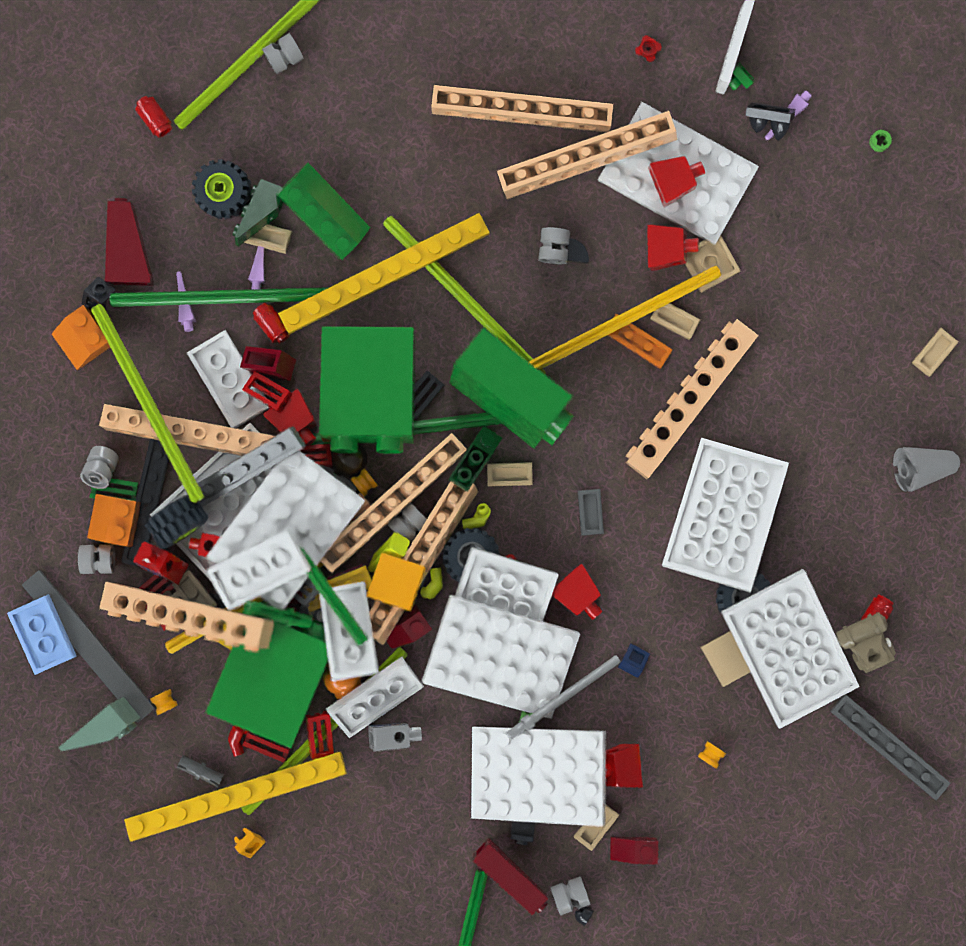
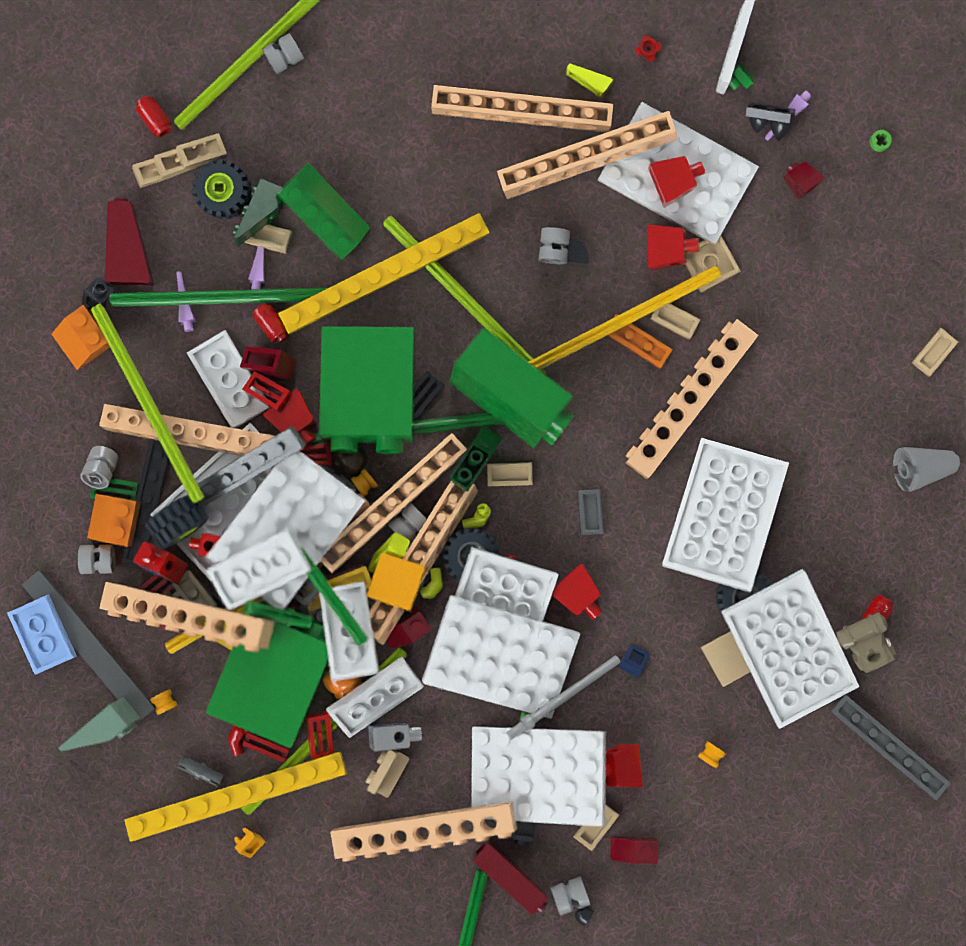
none -> tan slope [132,133,227,188]
none -> light nougat brick [331,801,517,861]
none -> tan bracket [366,749,409,798]
none -> neon yellow slope [566,64,613,98]
none -> dark red slope [783,161,824,199]

